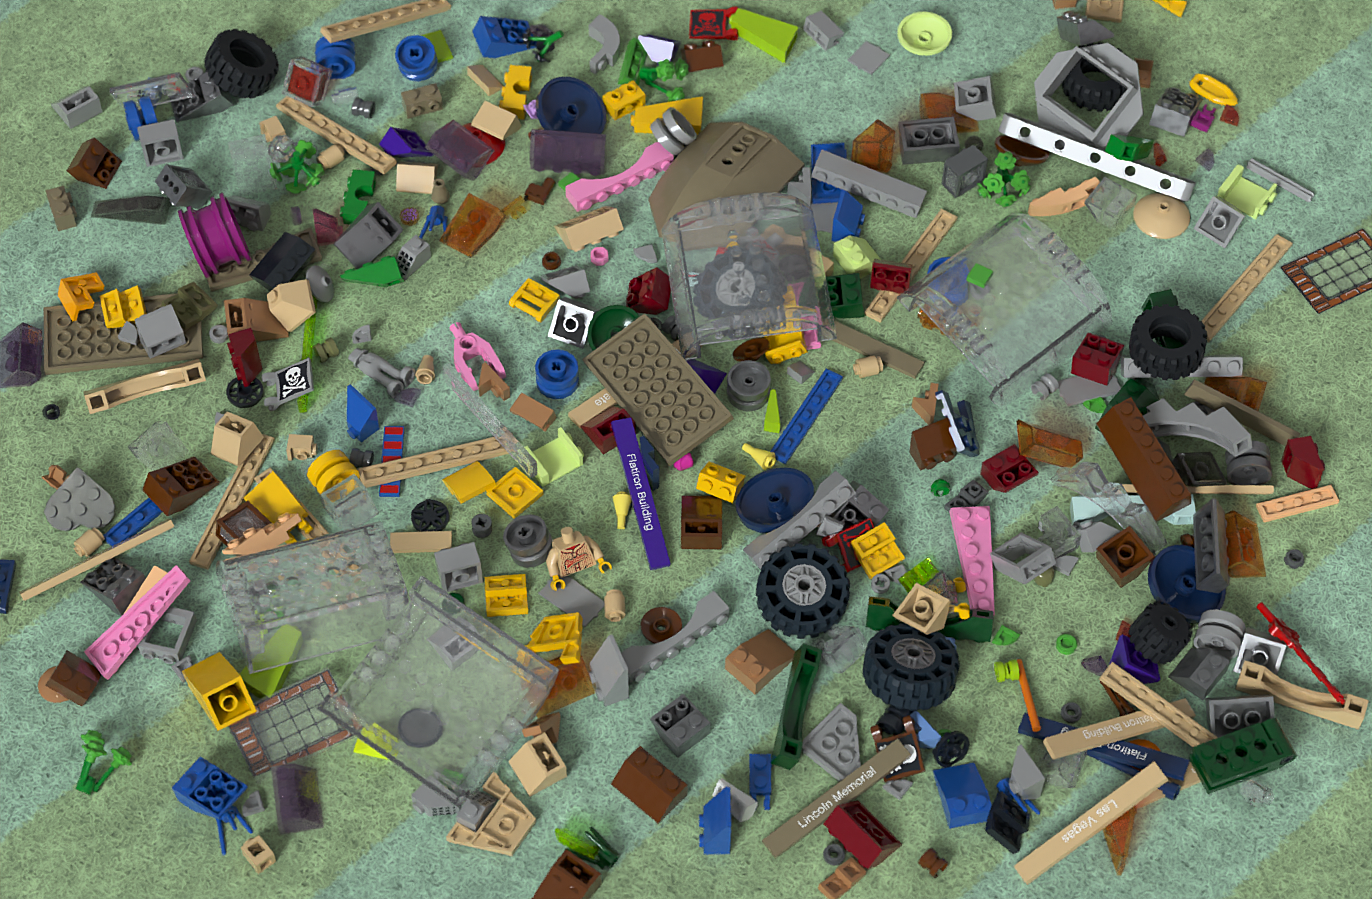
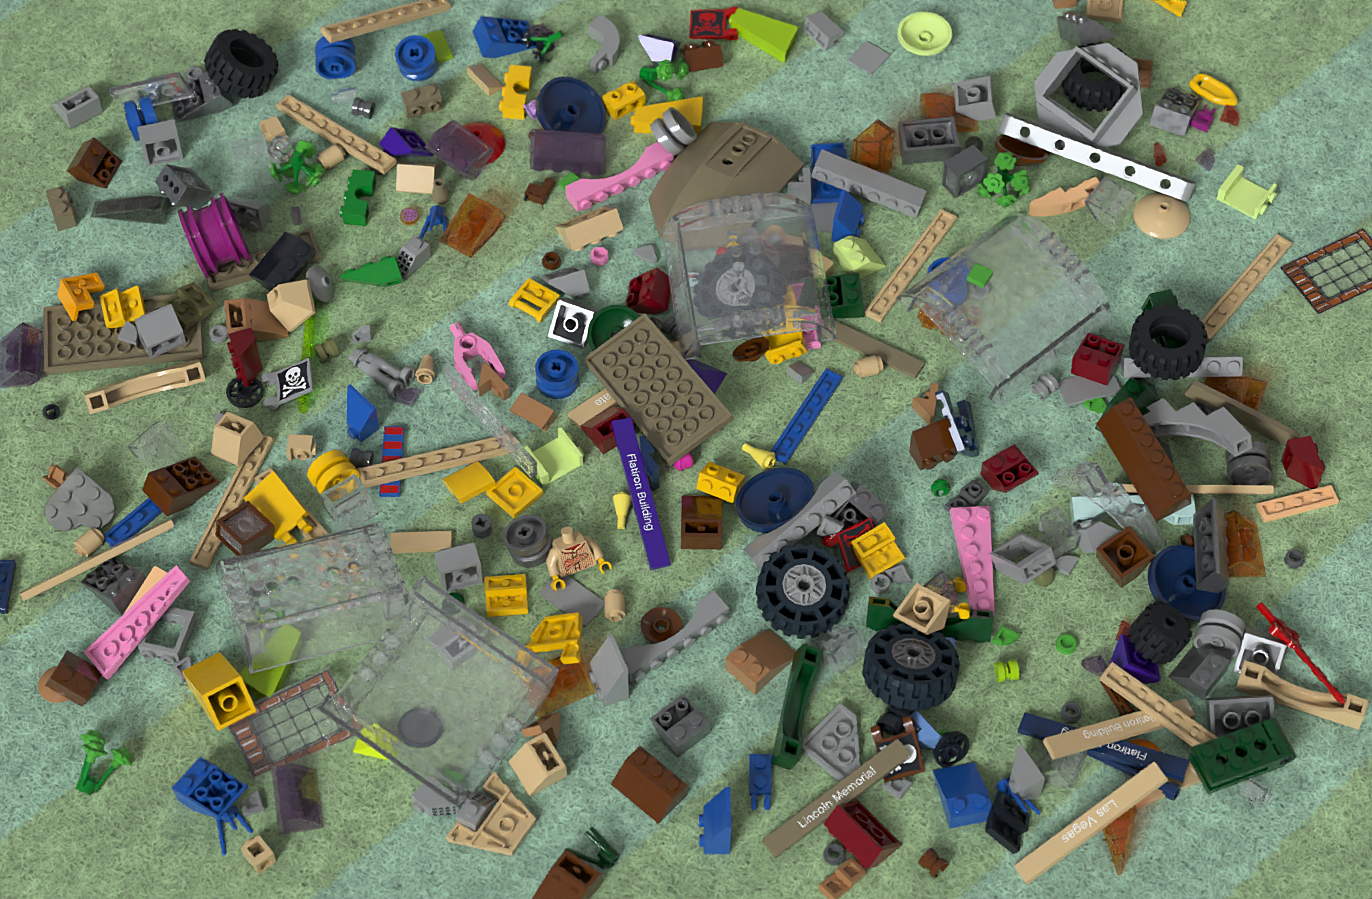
light nougat slope [222,512,301,555] -> none
piece [282,56,332,107] -> none
clear pink slope [313,209,343,246] -> none
flat silver slope [334,202,403,269] -> none
black wheel [411,499,449,532] -> none
tan slope [471,101,521,140] -> none
clear yellow tile [501,195,527,220] -> none
clear neon green slope [554,828,600,859] -> none
bright green slope [617,37,647,86] -> none
white slope [712,778,758,823] -> none
flat silver wheel [727,360,771,412] -> none
lime slope [764,389,780,433] -> none
dark red slope [870,259,913,294] -> none
clear neon green slope [898,557,940,593] -> none
clear orange slope [1016,419,1083,469] -> none
orange bar [1017,659,1041,732] -> none
green slope [1105,134,1154,161] -> none
clear smoke slope [1171,452,1227,487] -> none
light grey slope [1194,196,1245,248] -> none
light grey axle [1247,159,1314,202] -> none

